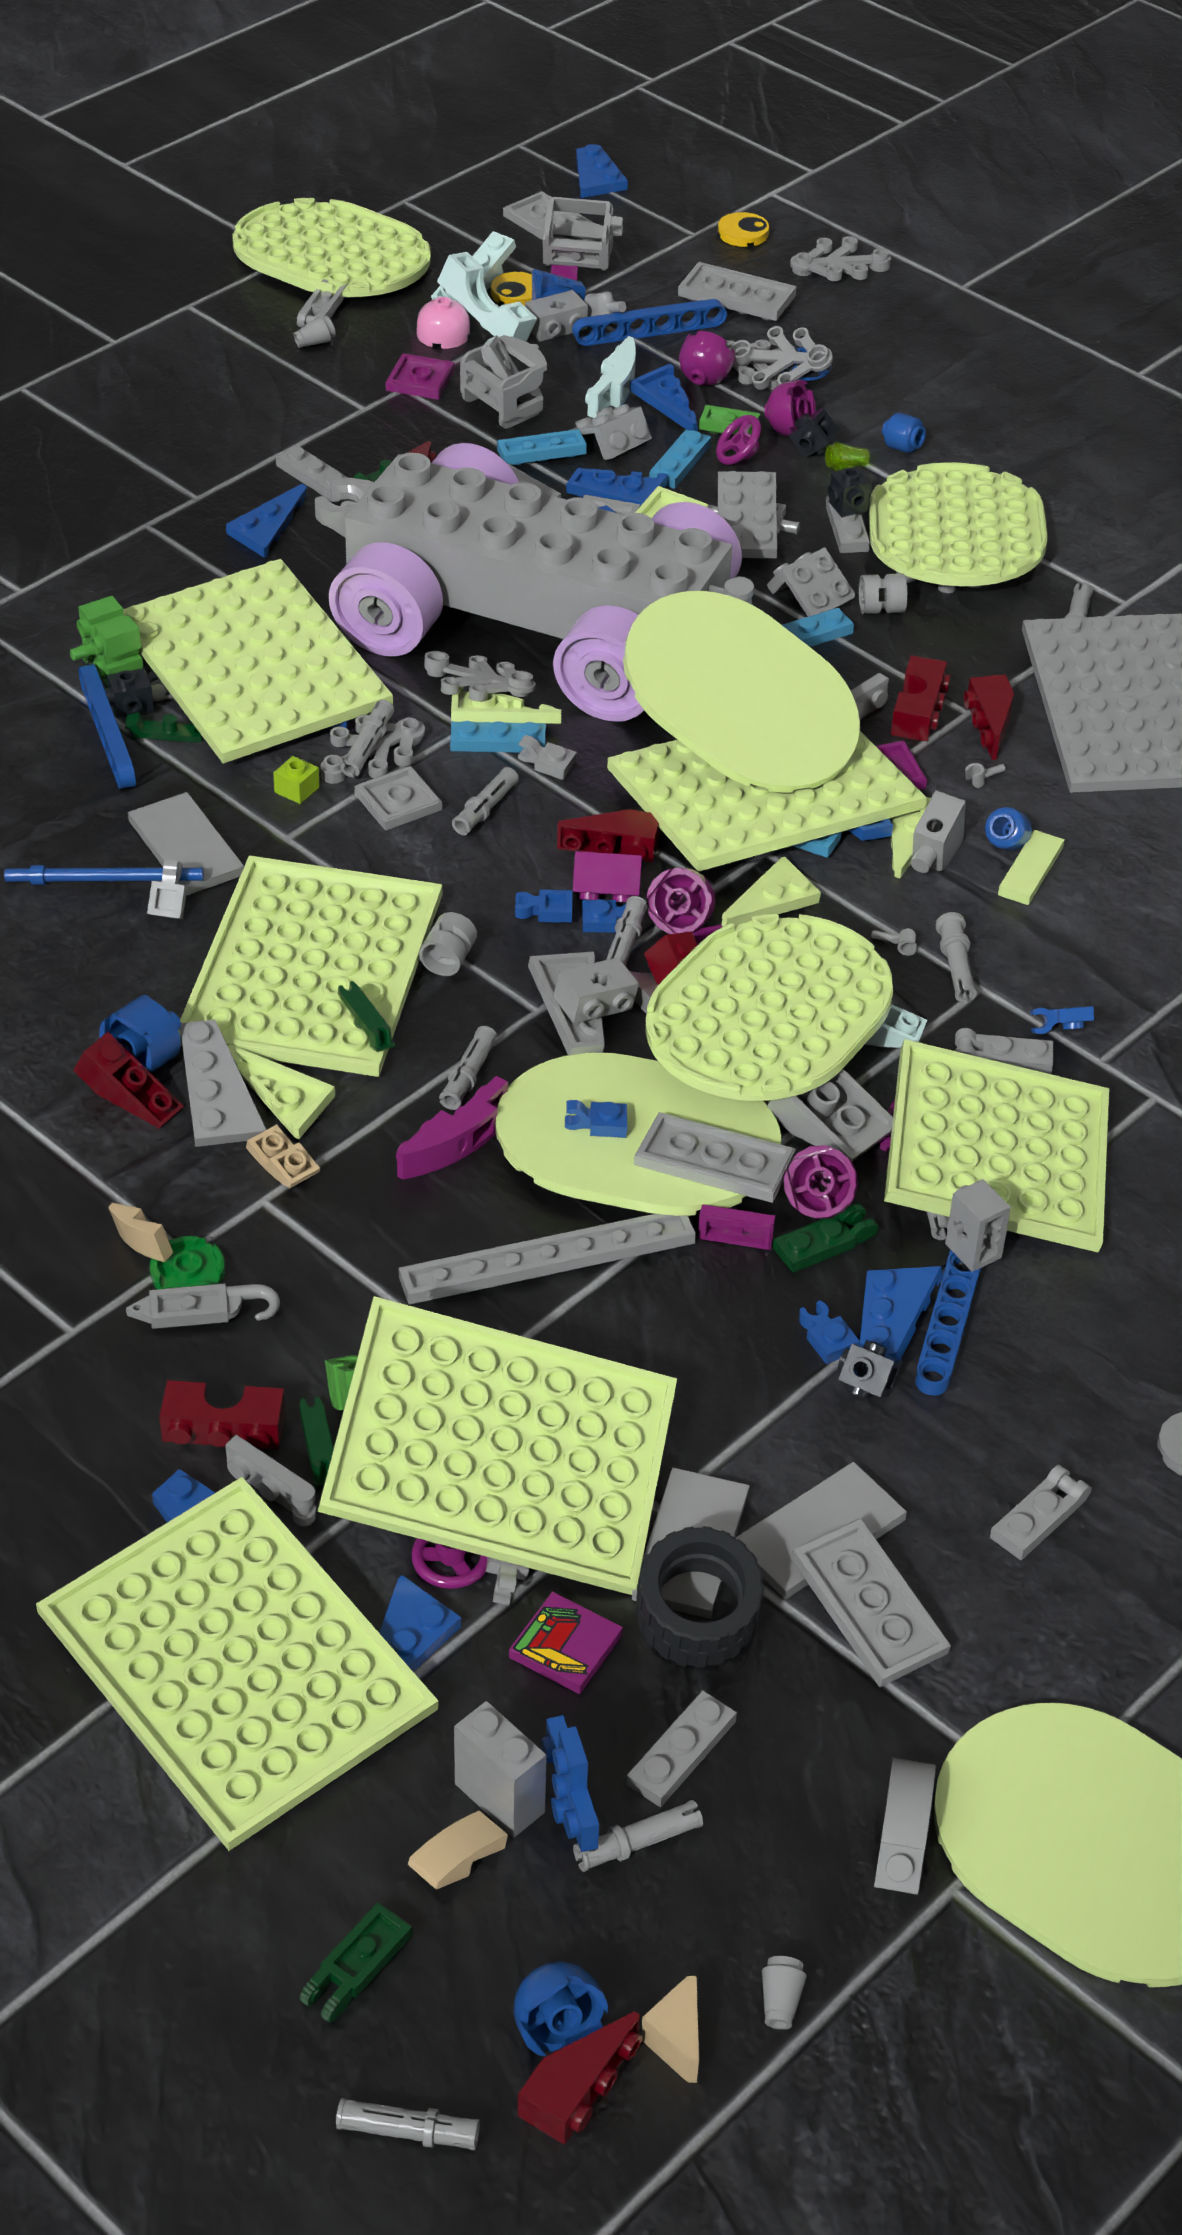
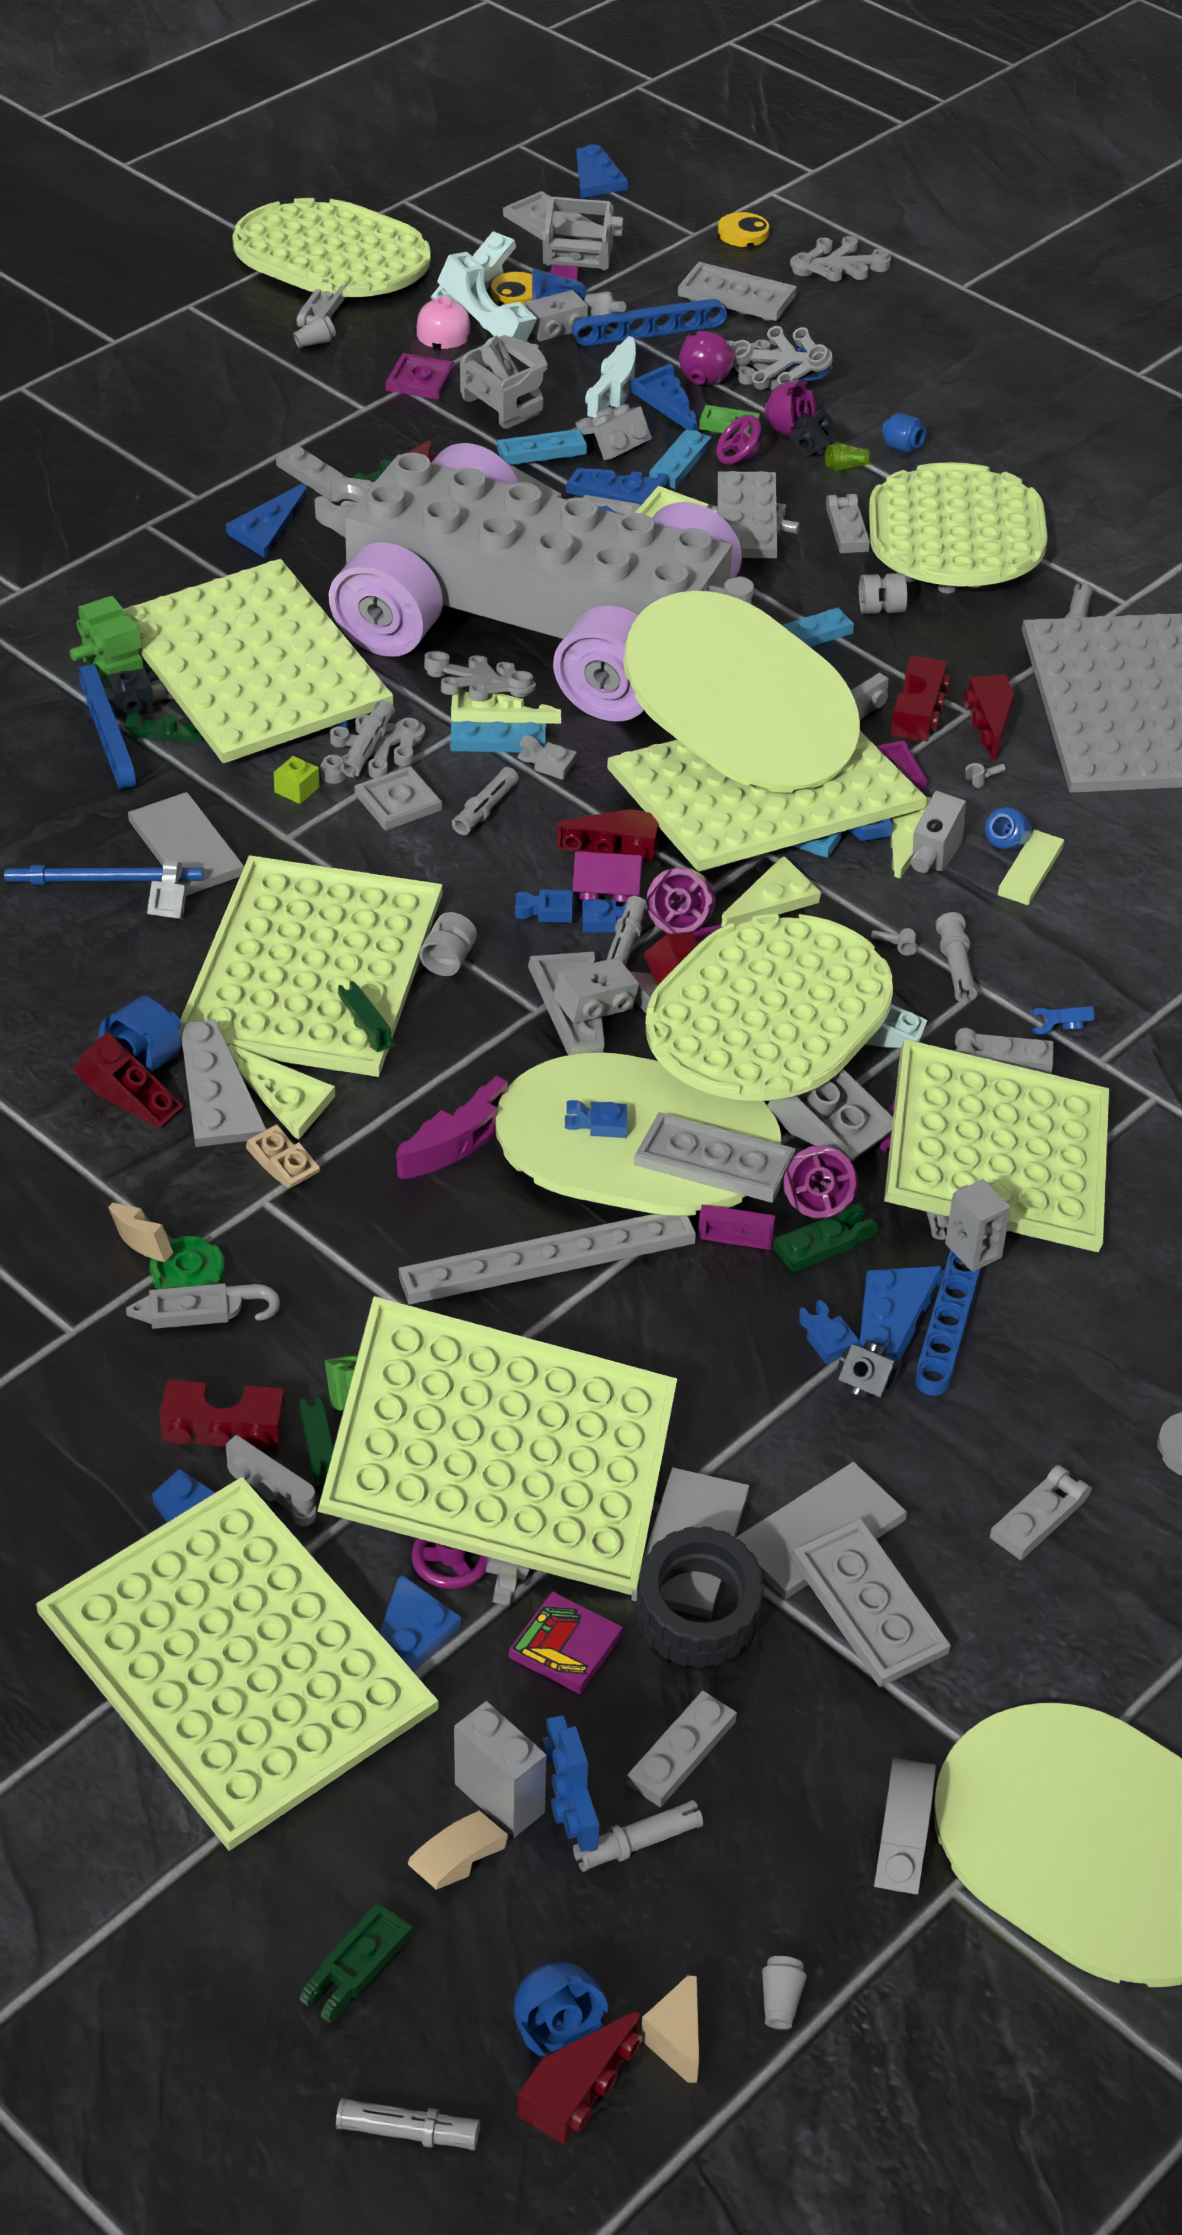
light grey pin [439,1026,497,1110] -> none
light grey bracket [767,547,855,617] -> none
black brick [827,467,872,518] -> none

